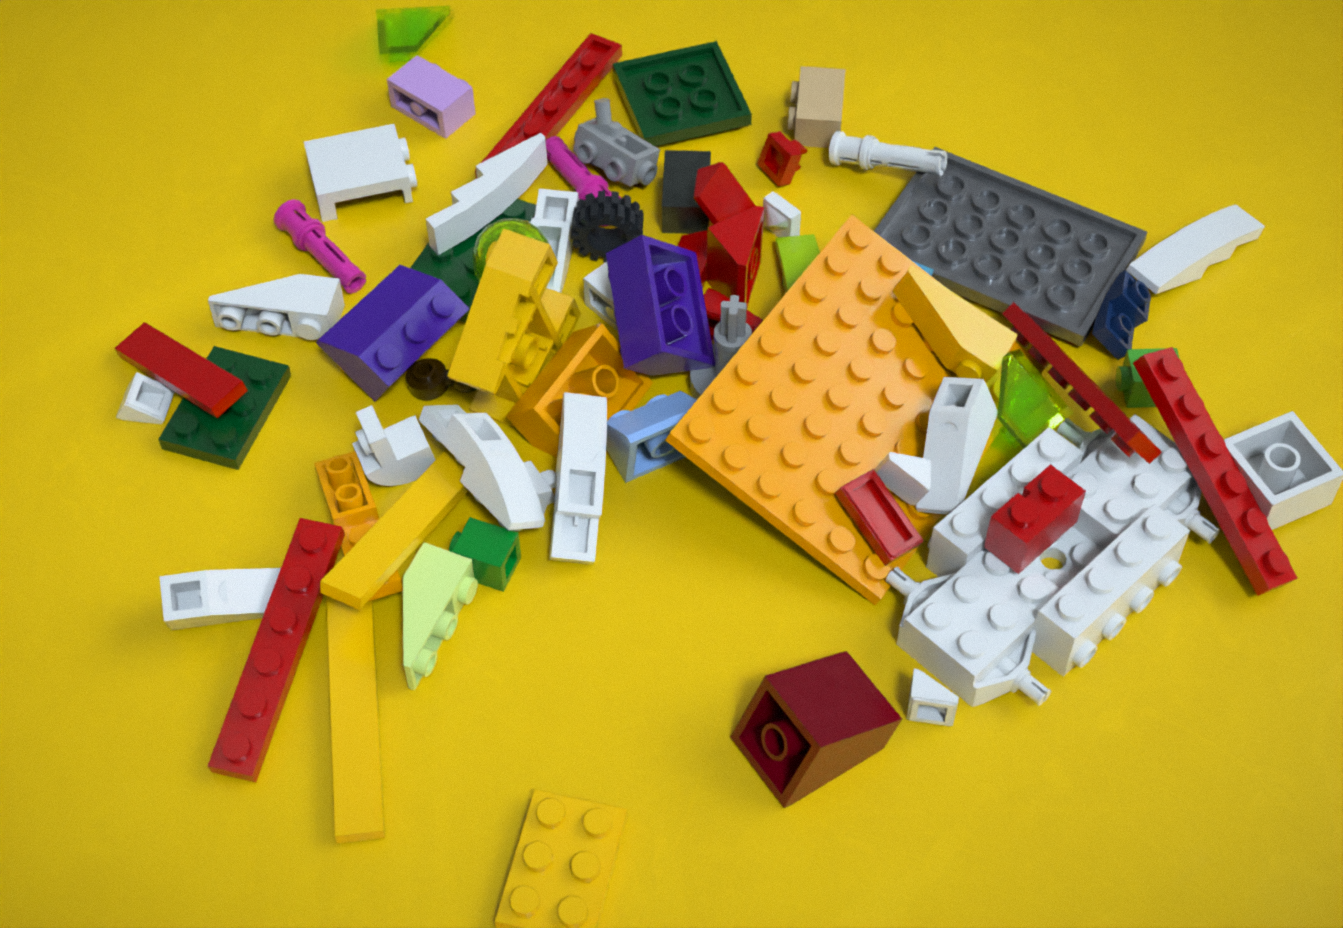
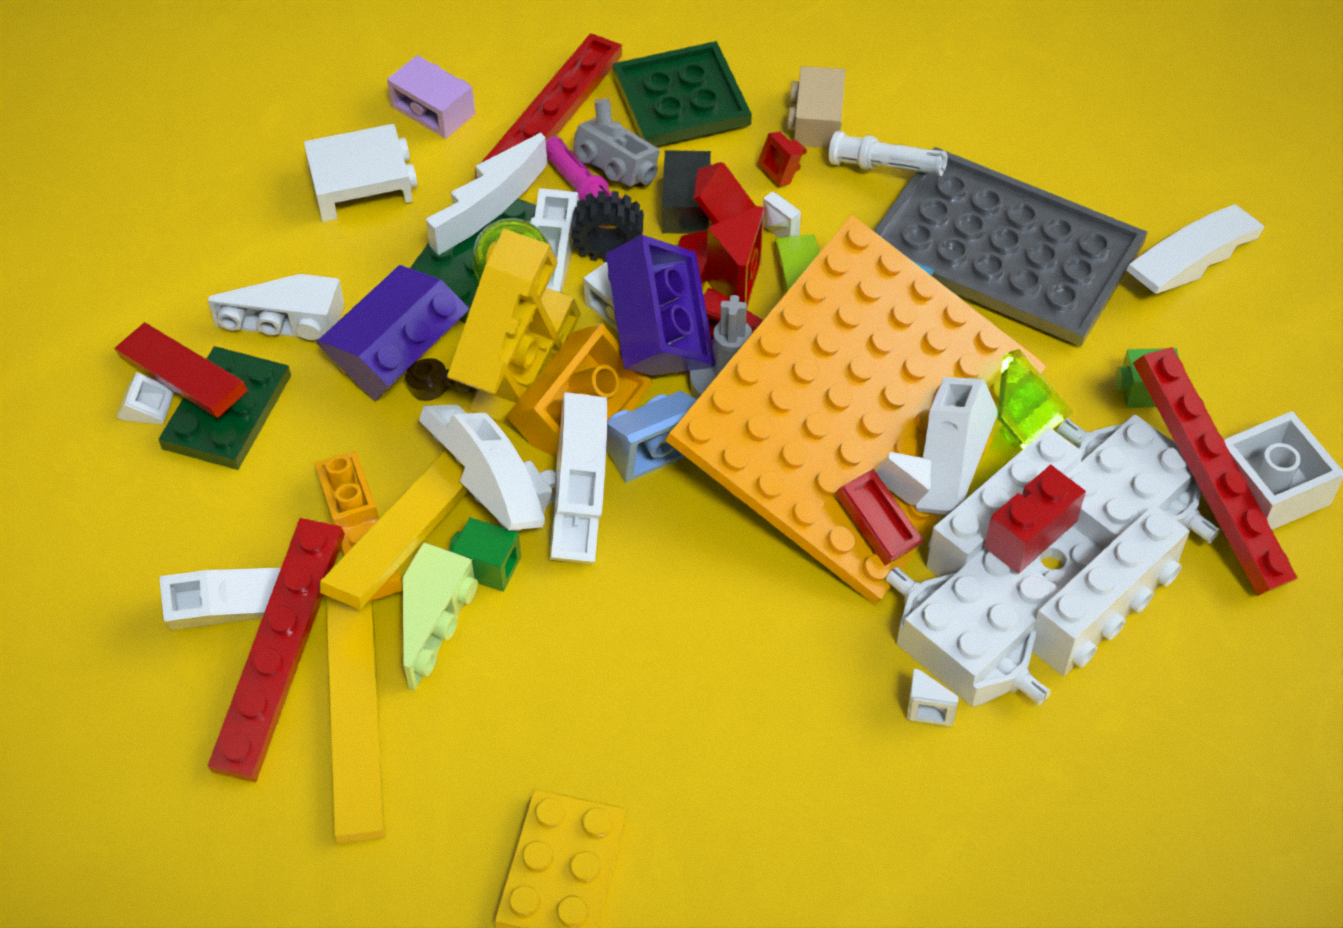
dark pink pin [273,199,367,293] -> none
white brick [352,405,436,486] -> none
clear neon green slope [376,6,454,62] -> none
dark red slope [730,651,902,808] -> none
yellow slope [892,265,1017,383] -> none
red plate [1002,302,1162,464] -> none
dark blue slope [1092,270,1151,360] -> none

